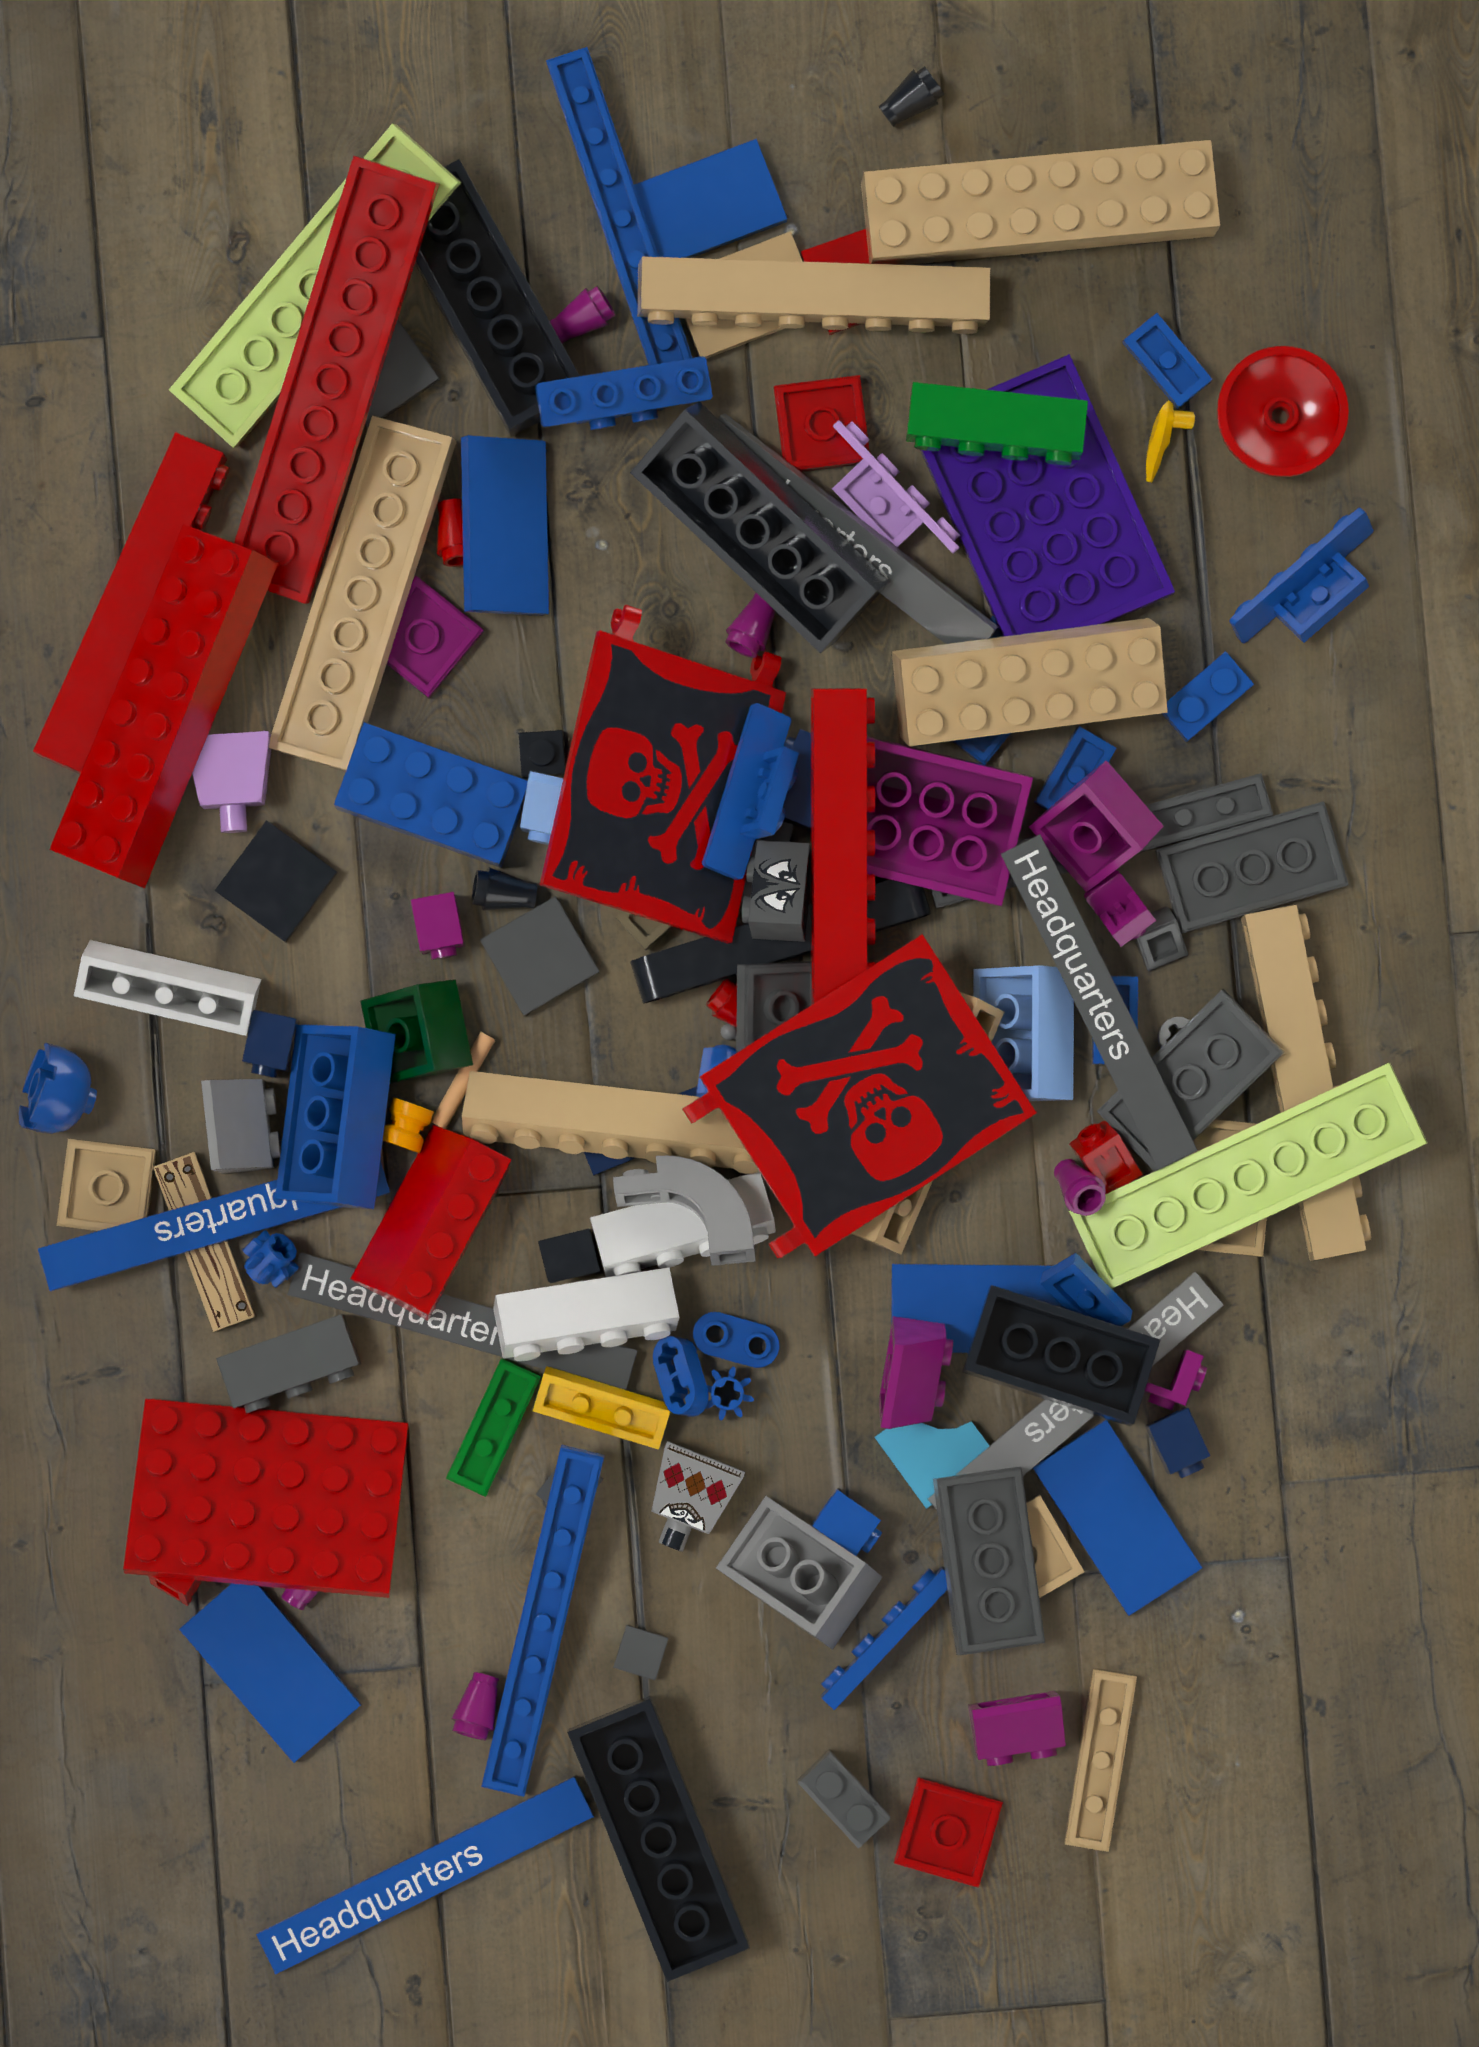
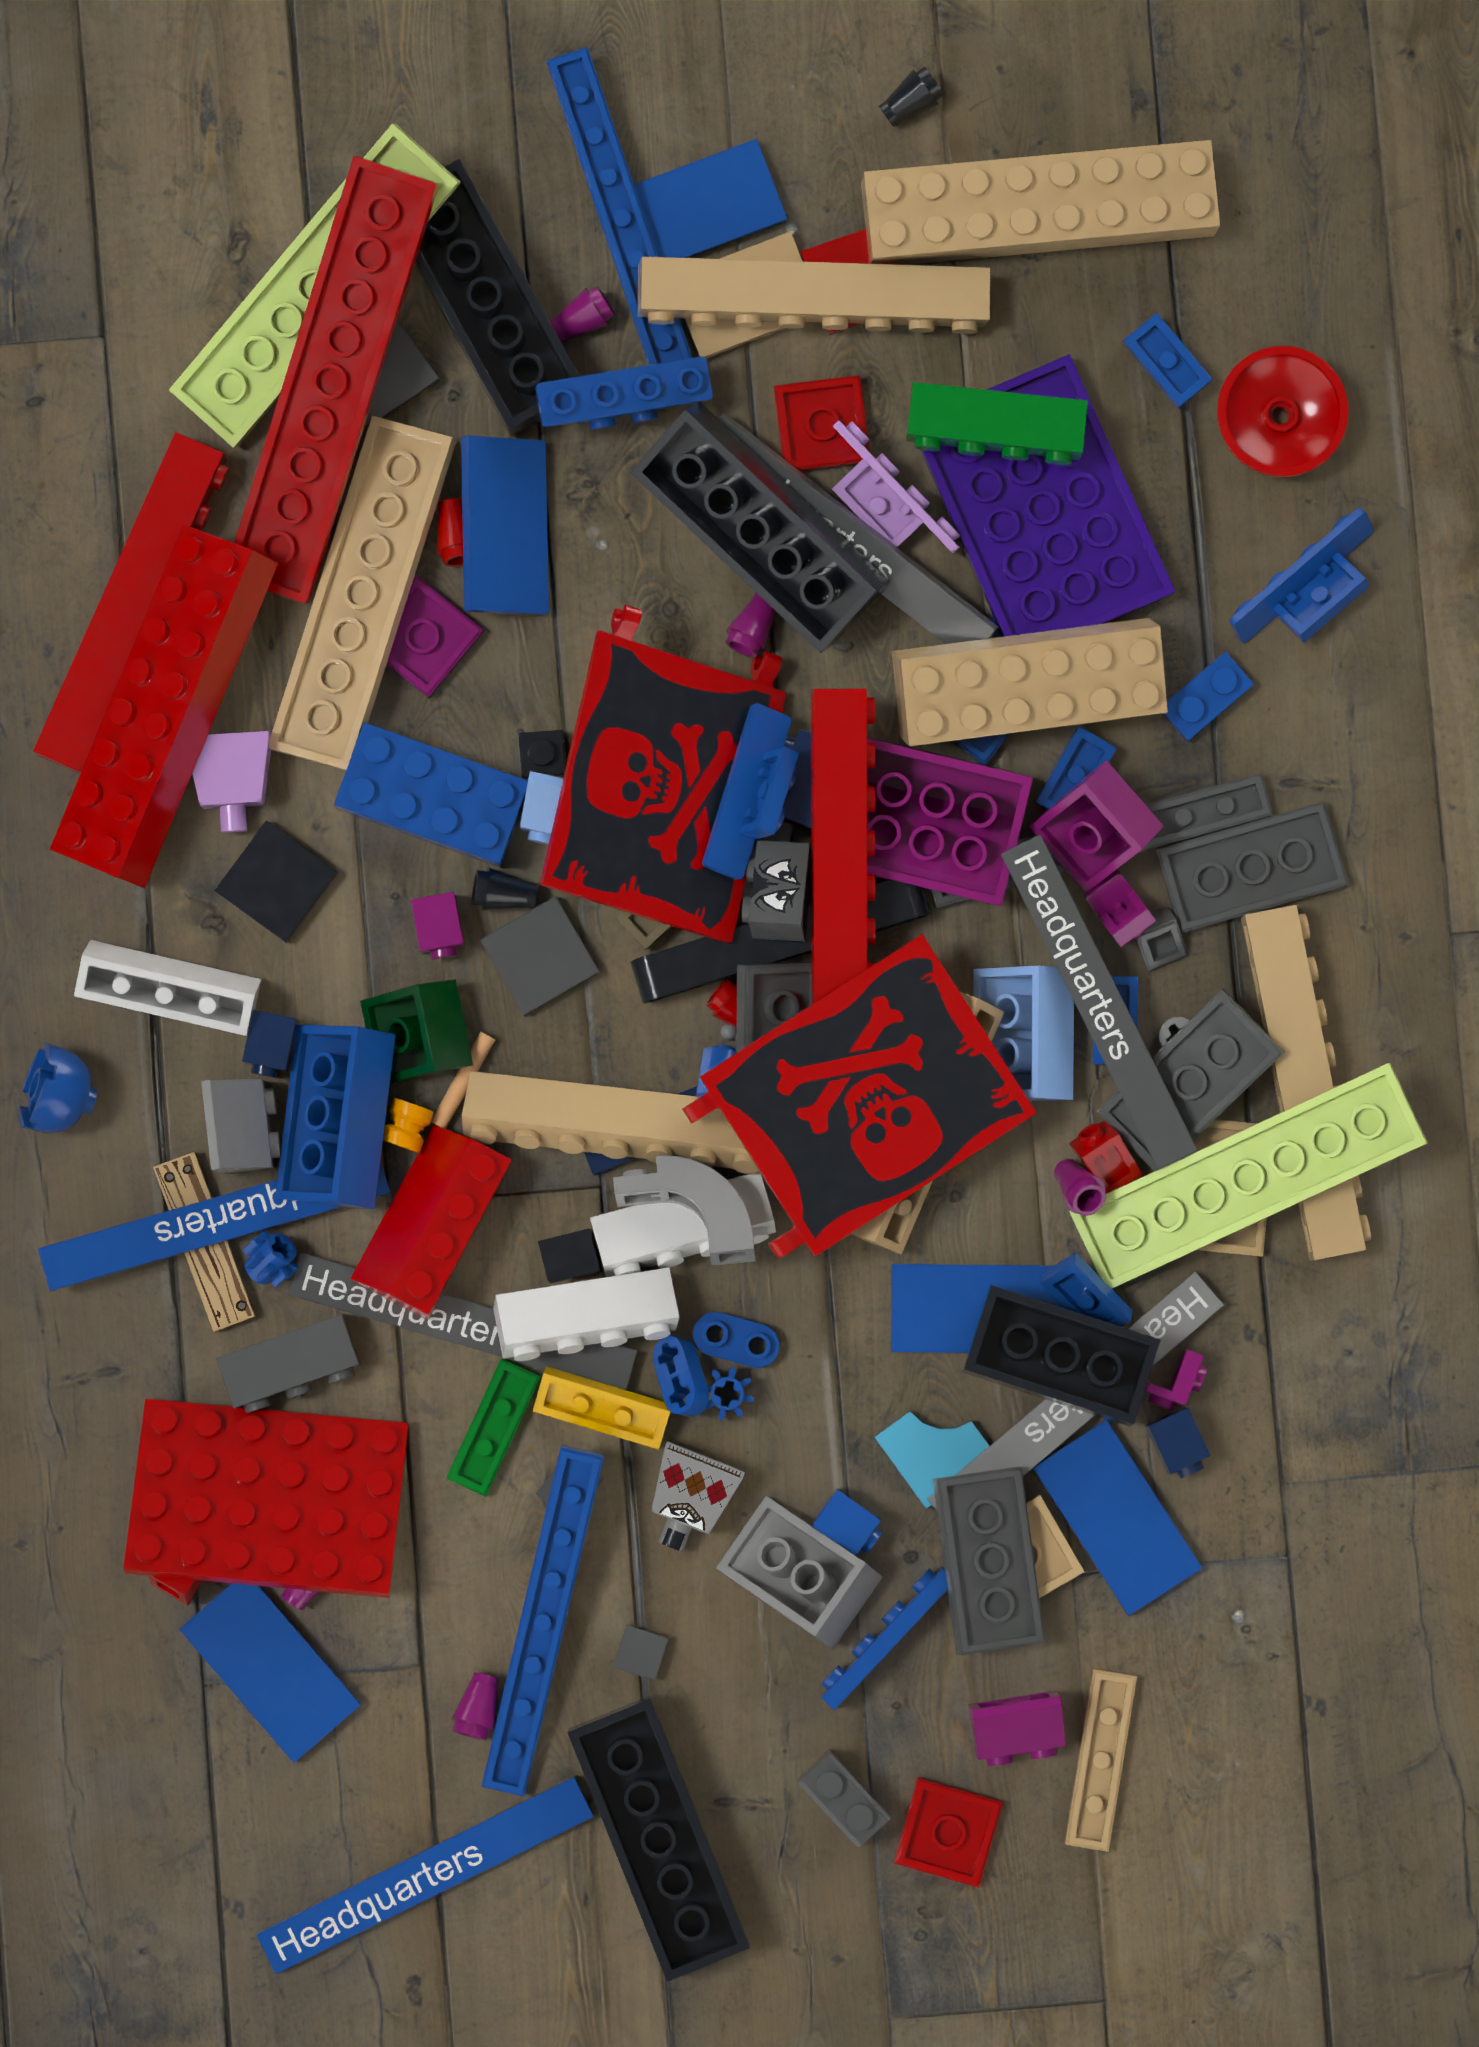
tan tile [57,1139,157,1231] -> none
magenta slope [879,1316,953,1429] -> none
yellow bar [1146,400,1195,483] -> none

